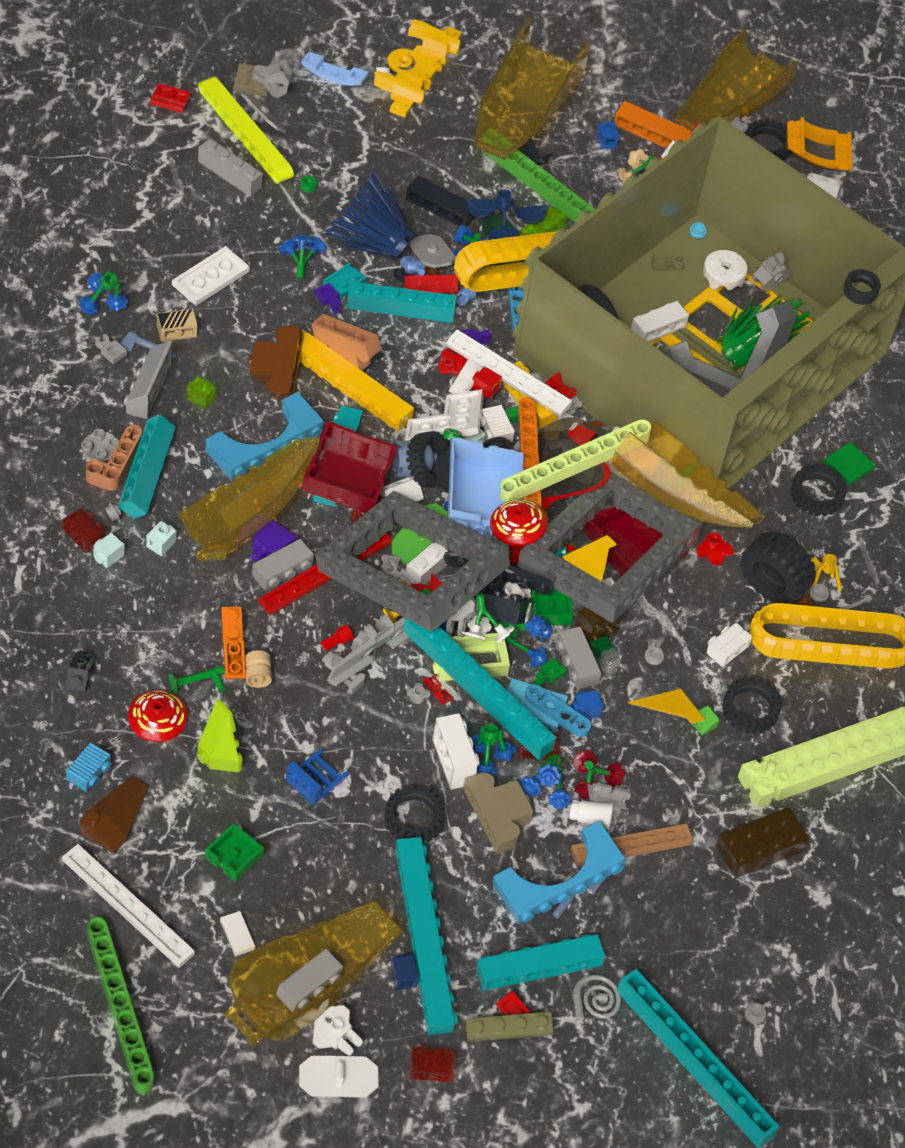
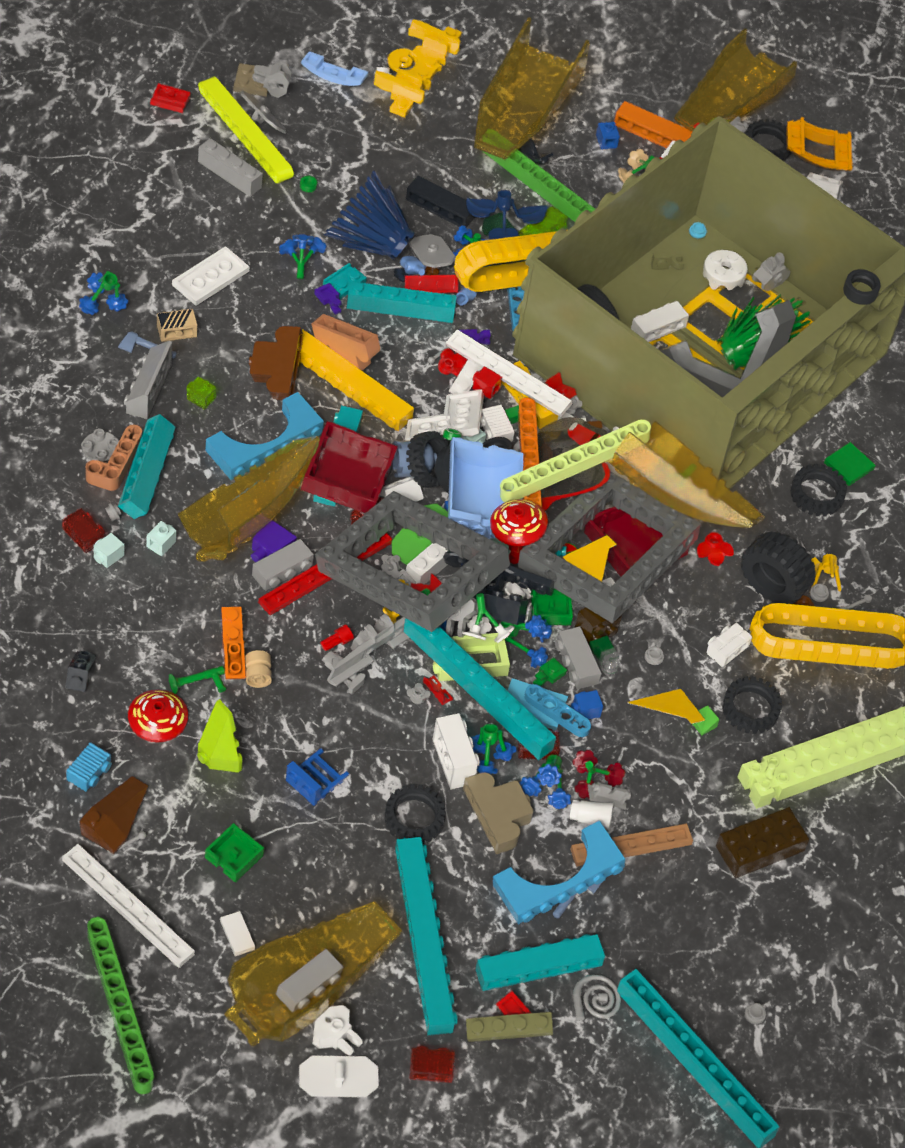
light grey plate [95,334,127,364] -> none
dark blue brick [390,955,418,991] -> none

